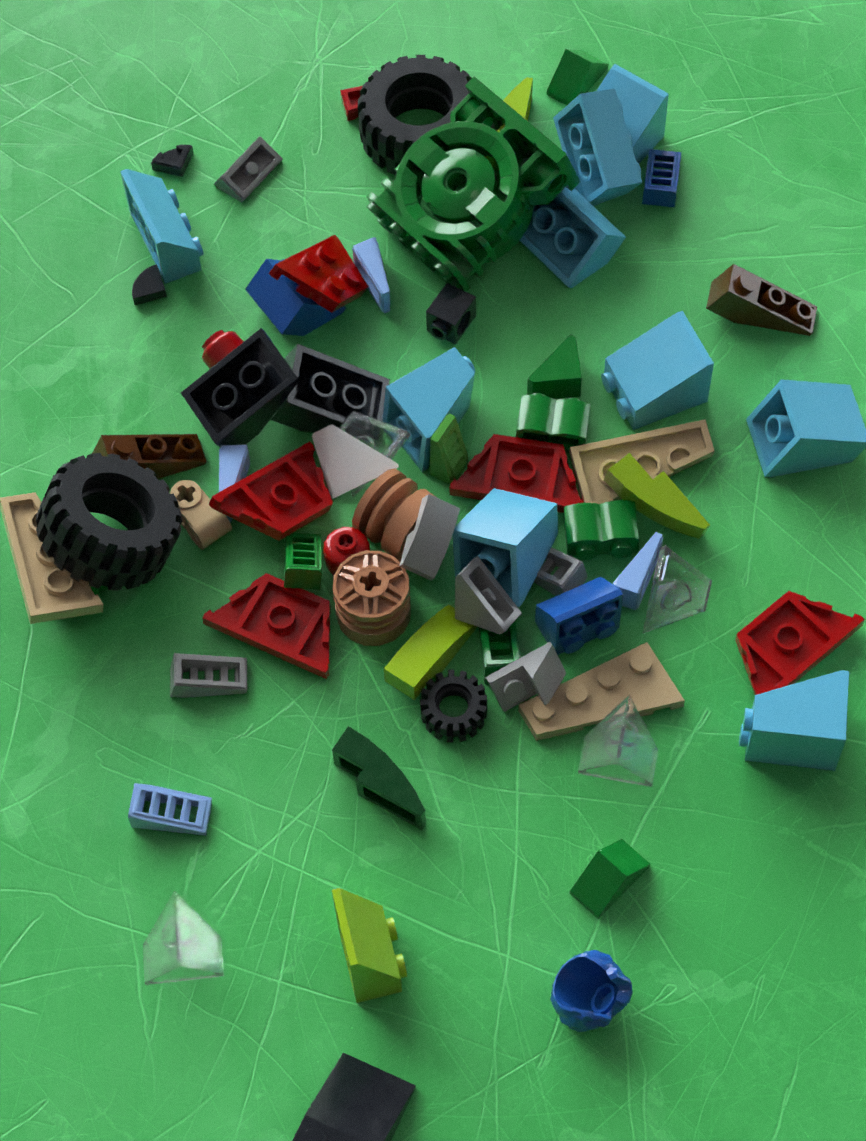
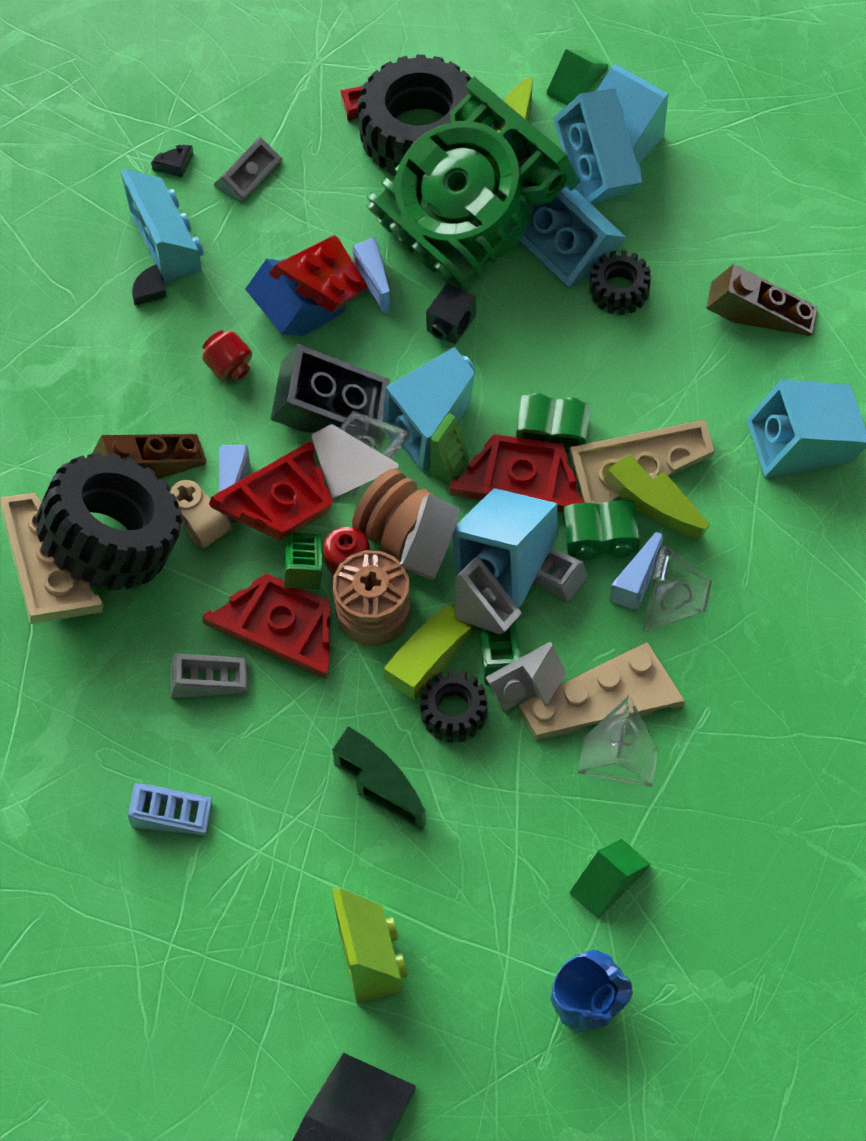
clear slope [143,891,224,985] -> none
black slope [181,328,300,448] -> none
green slope [527,334,582,399] -> none
blue slope [535,577,623,655] -> none
medium azure slope [601,311,714,430] -> none
blue slope [642,149,681,207] -> none
red wing [735,591,865,695] -> none
medium azure slope [739,670,849,771] -> none
none -> black tyre [589,250,651,315]

